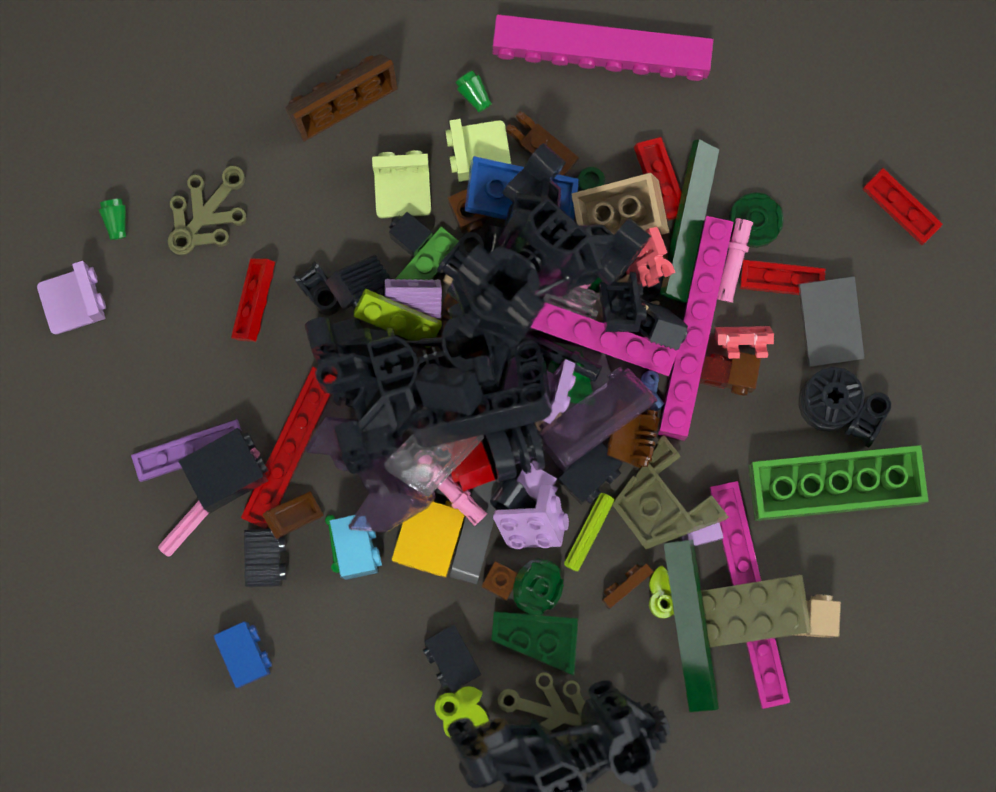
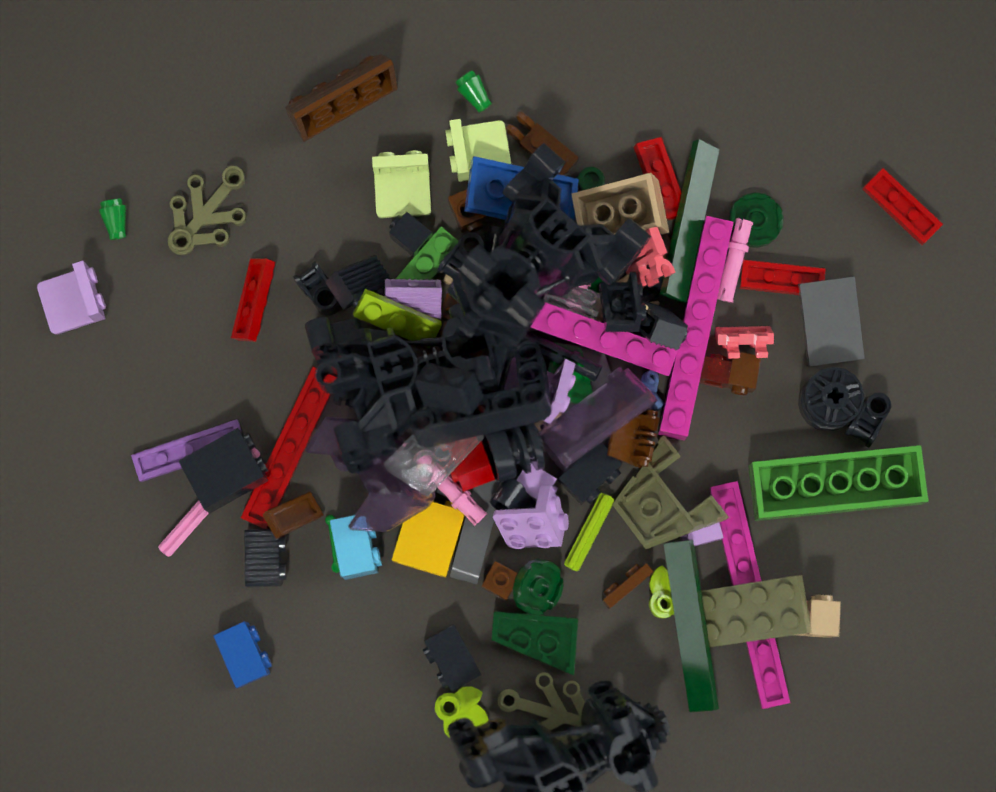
dark pink brick [493,15,713,81] -> none

